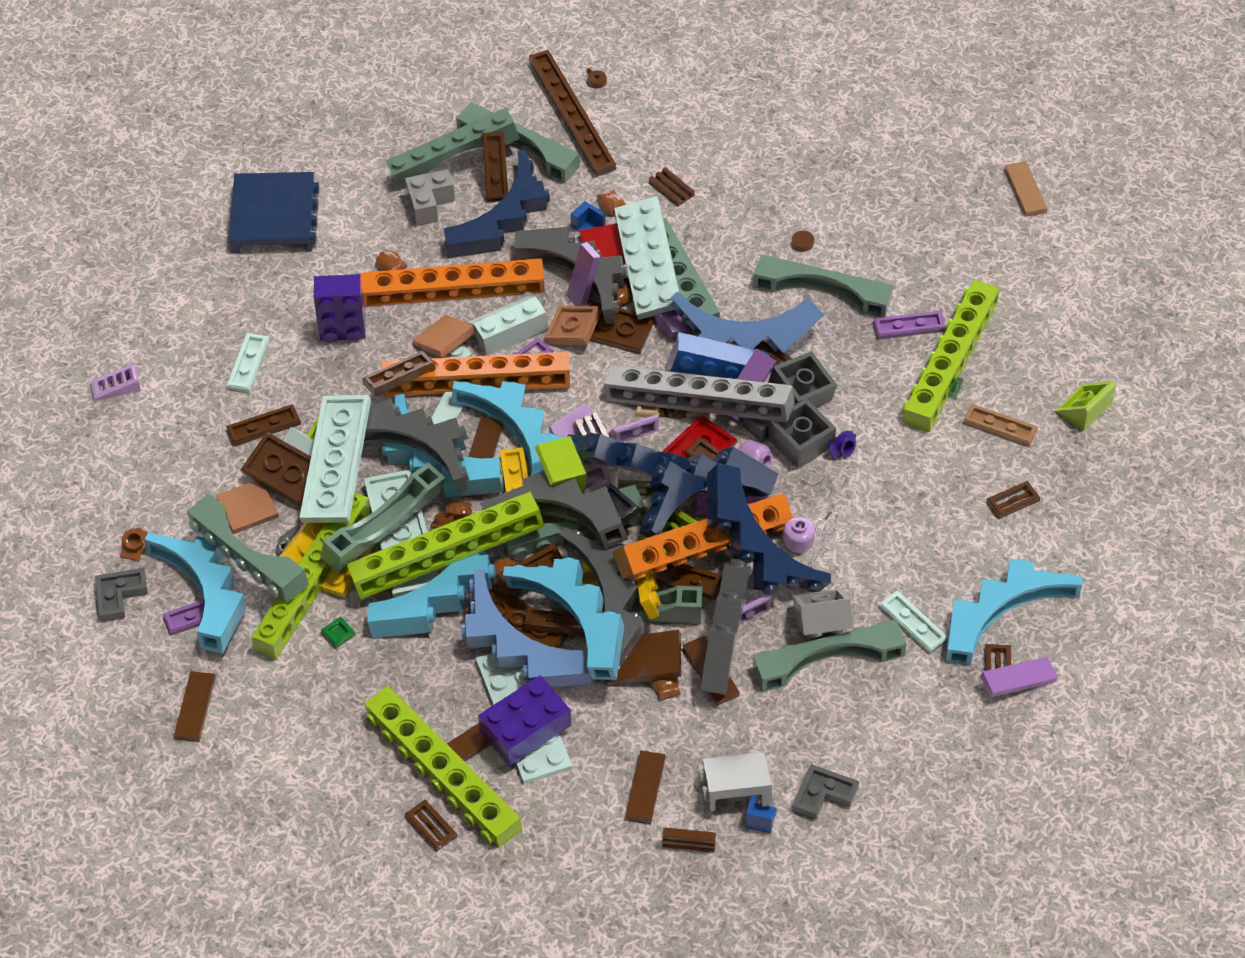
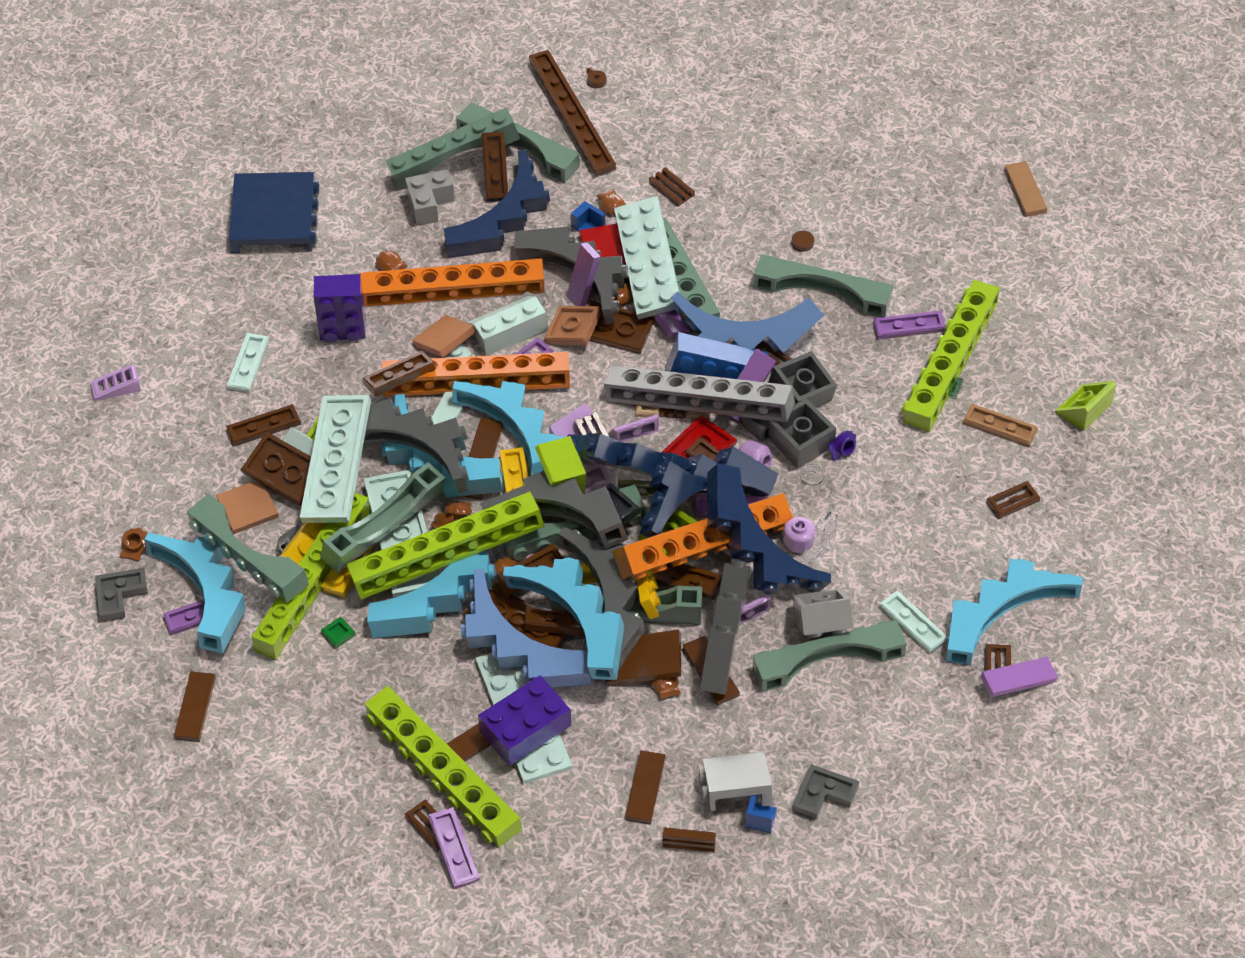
none -> tile [428,807,480,889]

